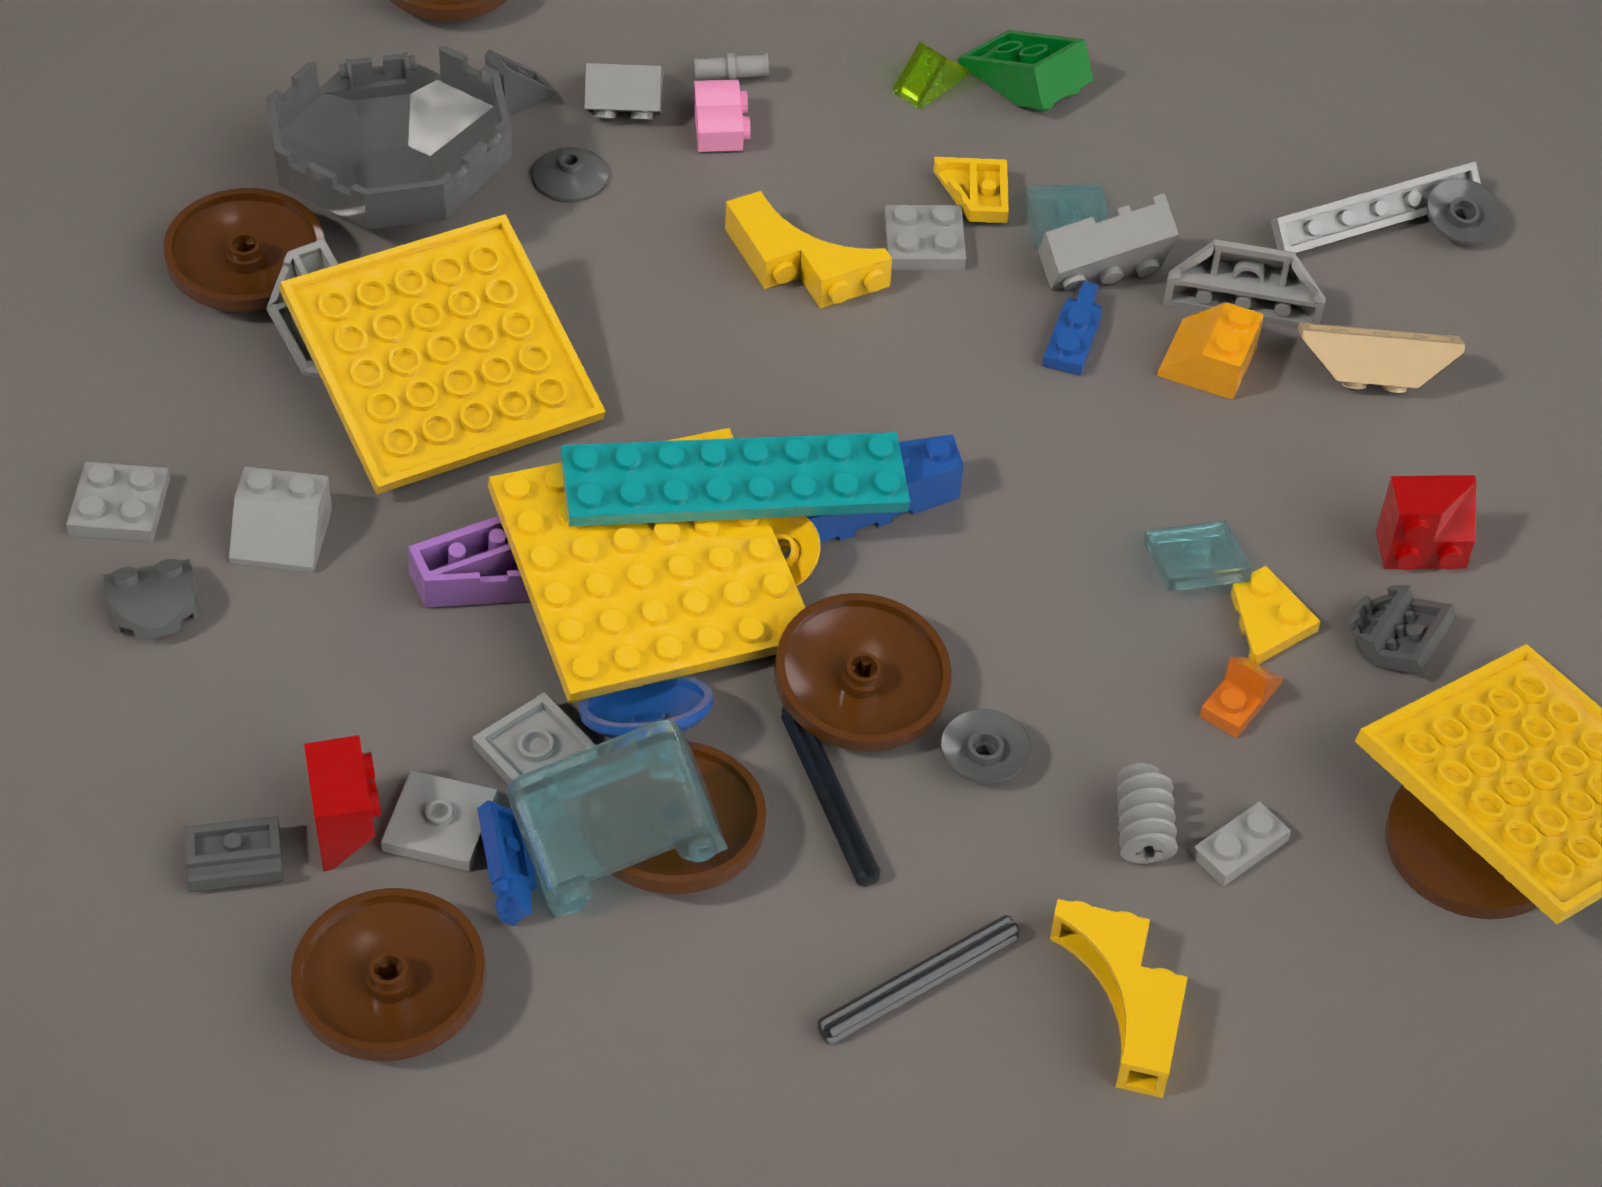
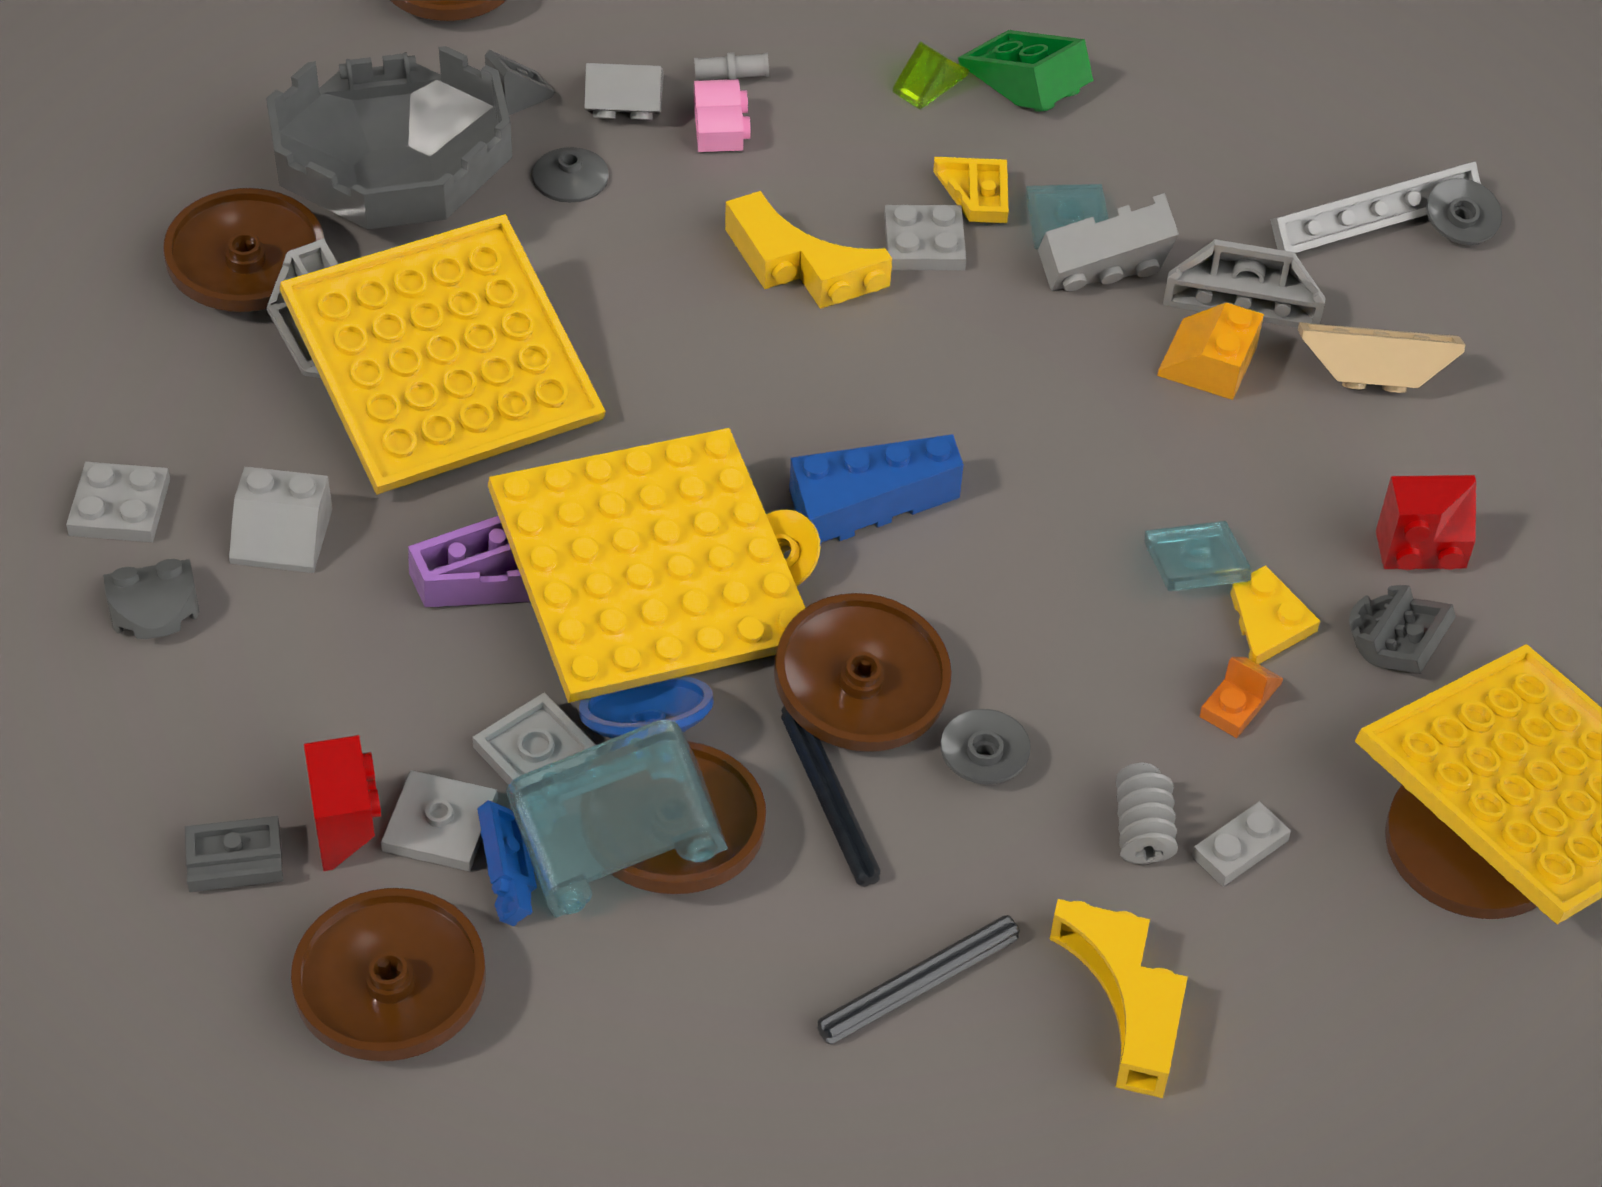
teal plate [560,432,910,527] -> none
blue hinge [1042,281,1102,376] -> none

